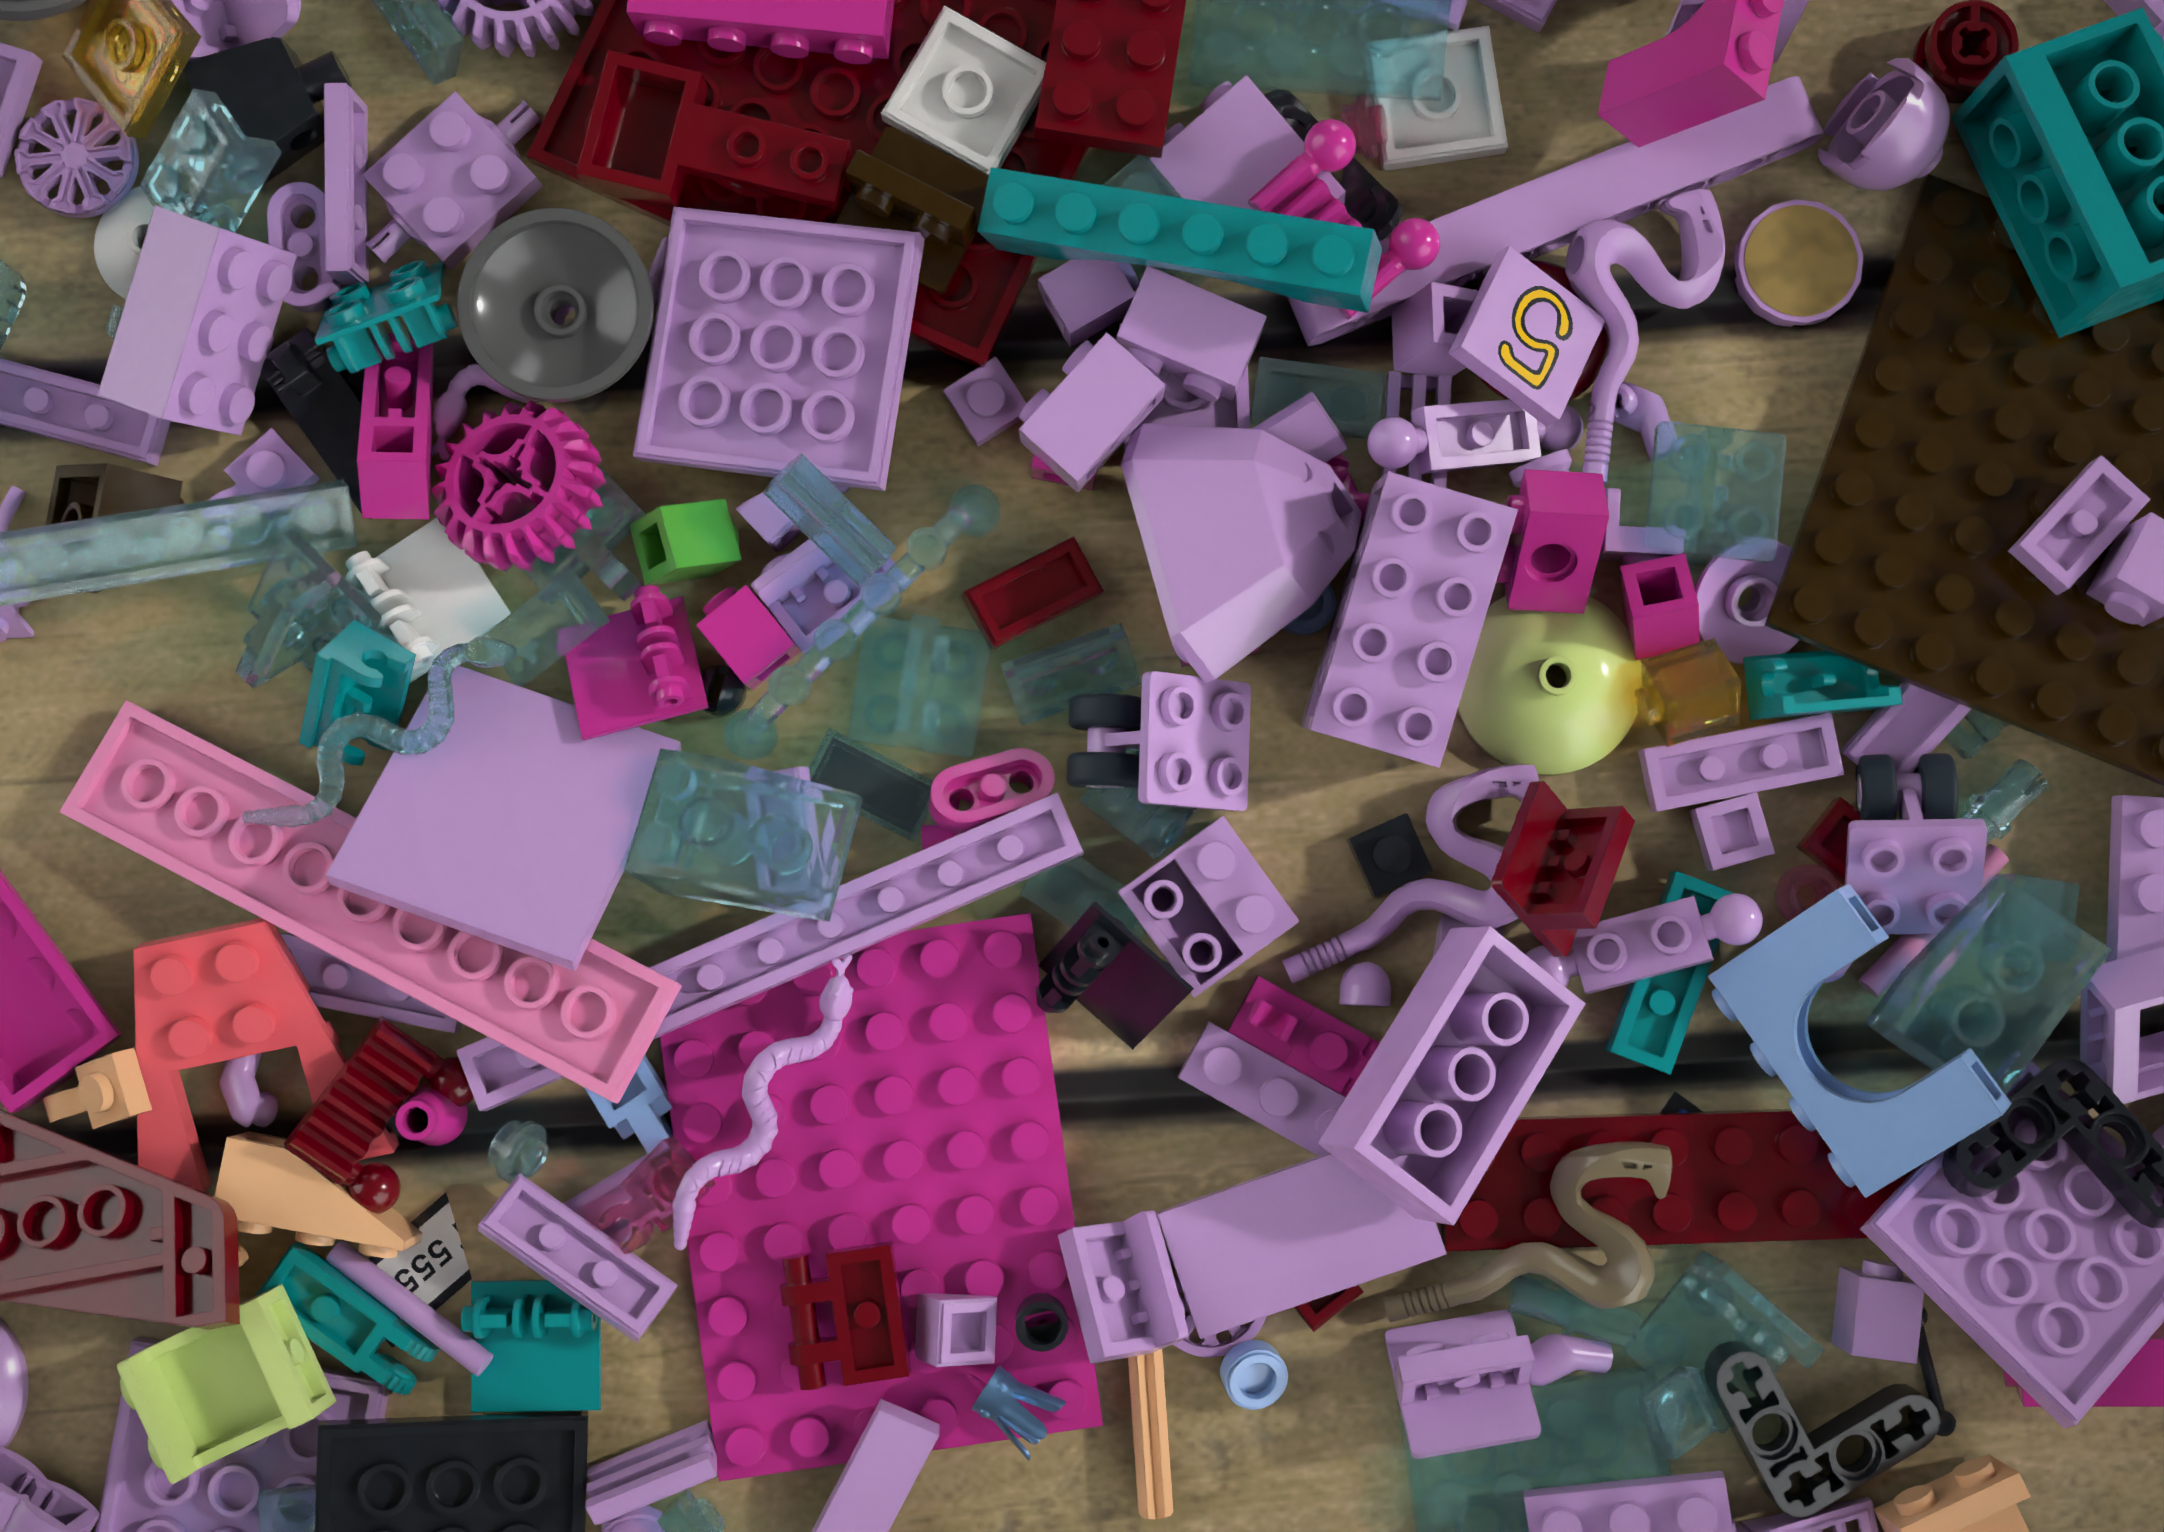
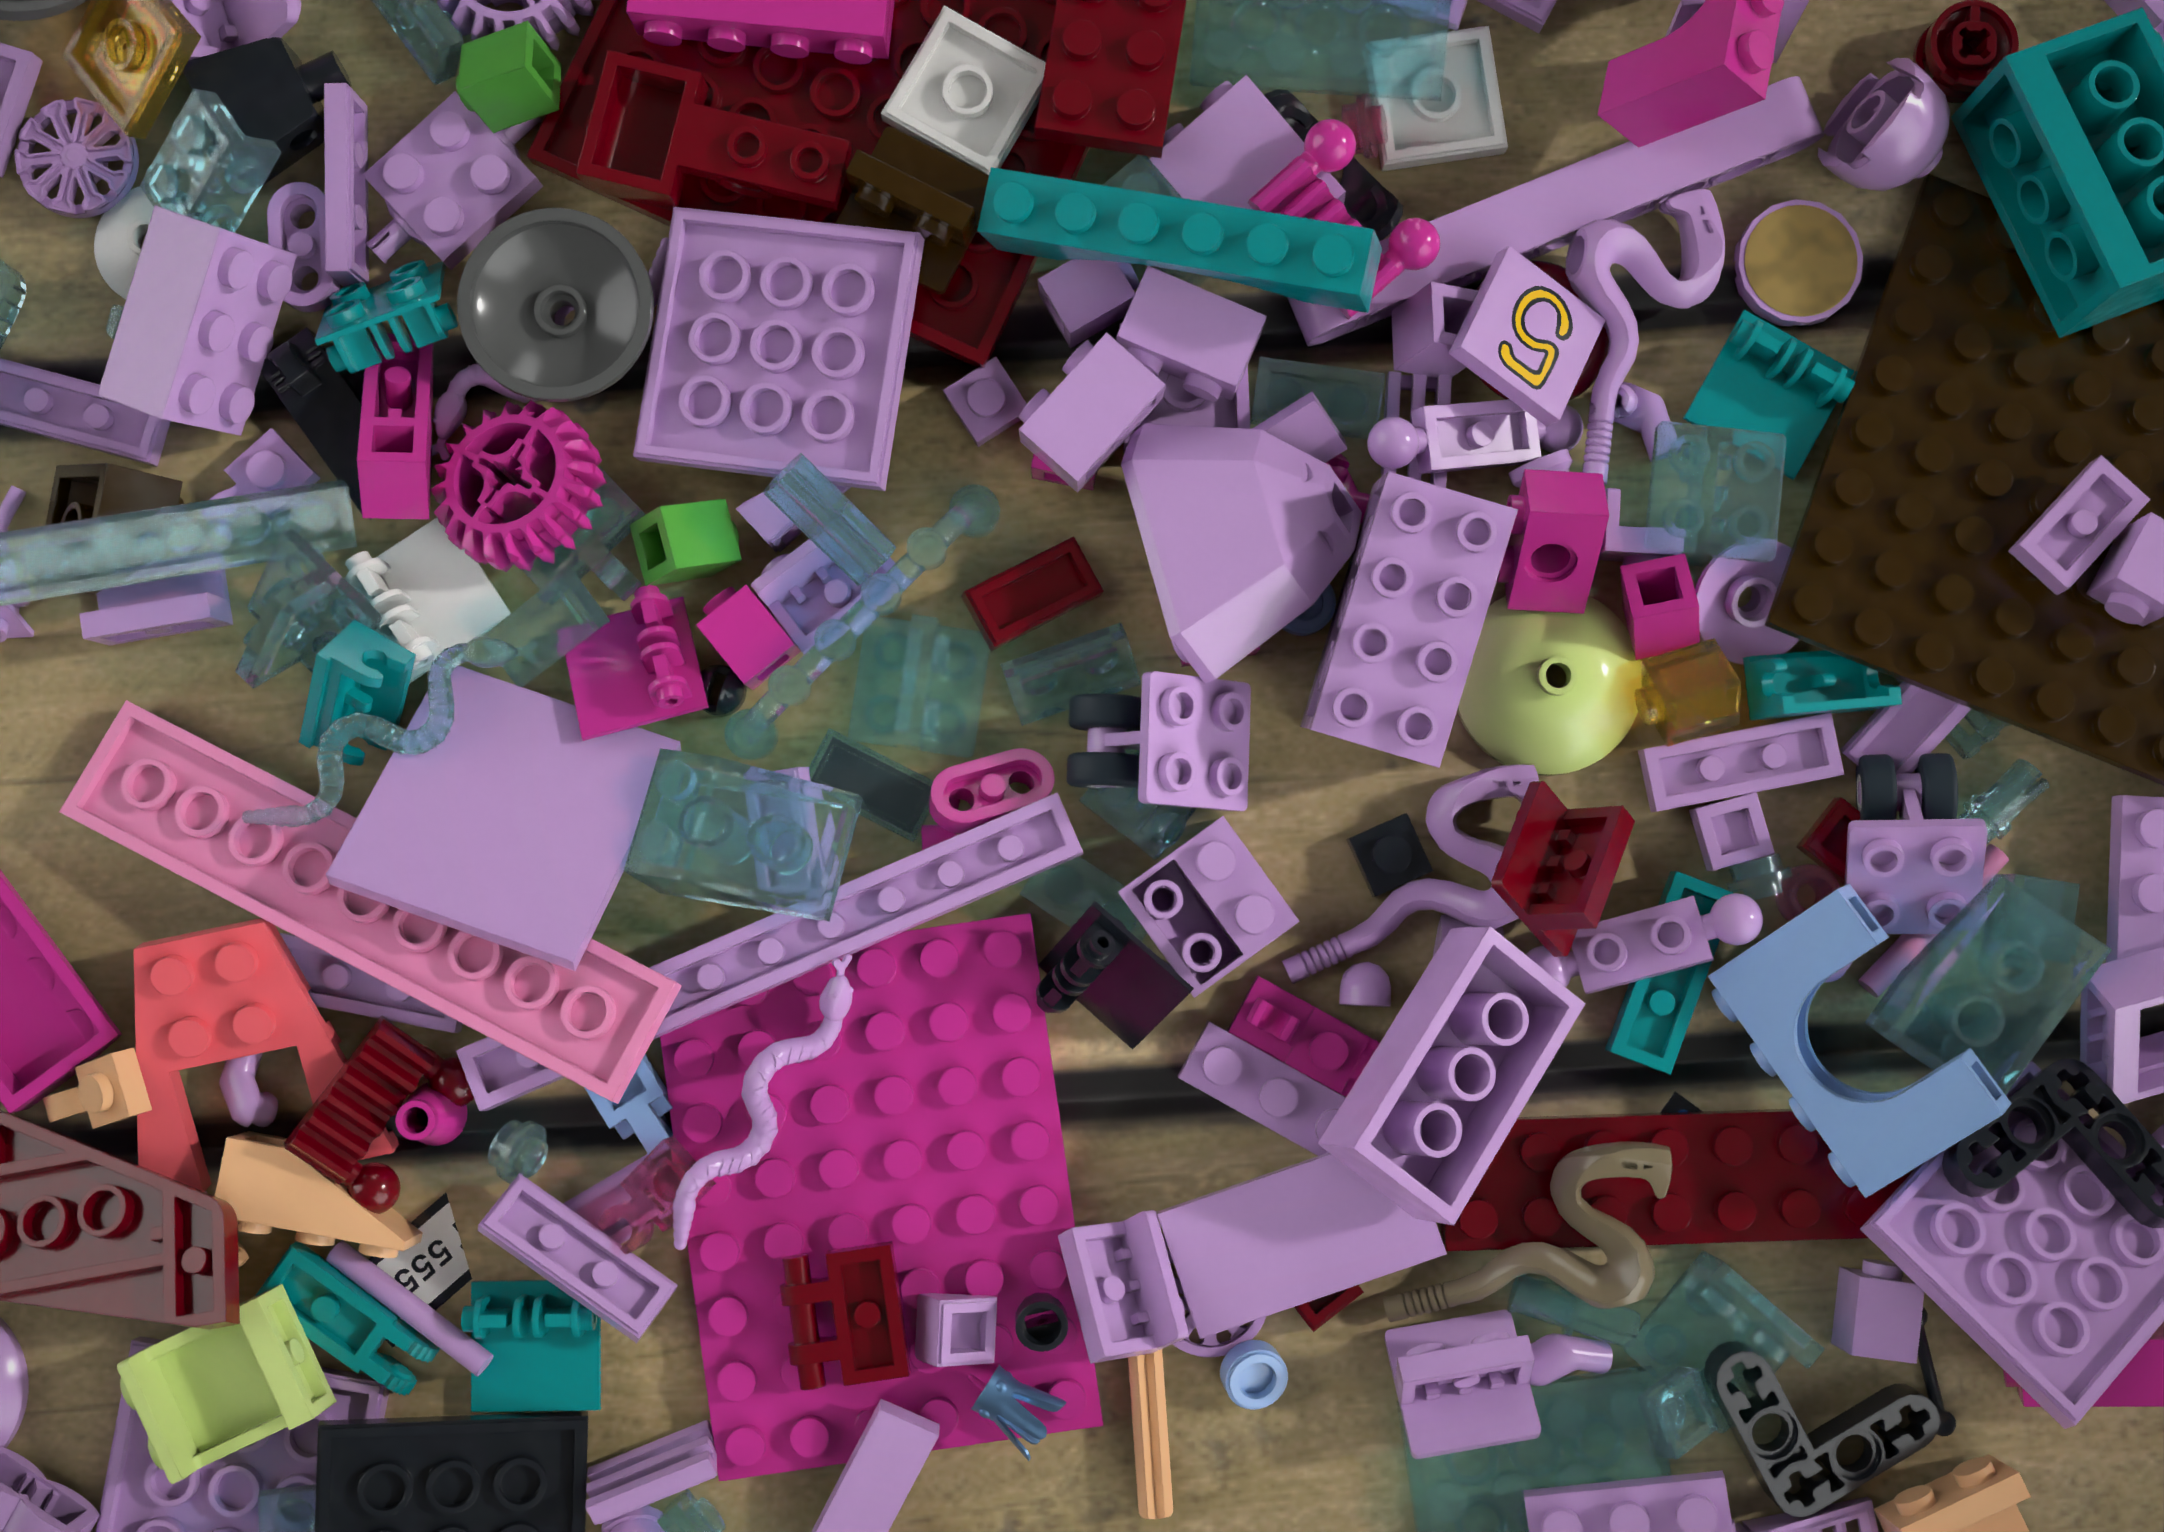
none -> lavender panel [79,550,233,646]
none -> bright green brick [456,20,562,133]
none -> teal hinge [1683,310,1855,480]
none -> clear light blue plate [1726,852,1793,900]

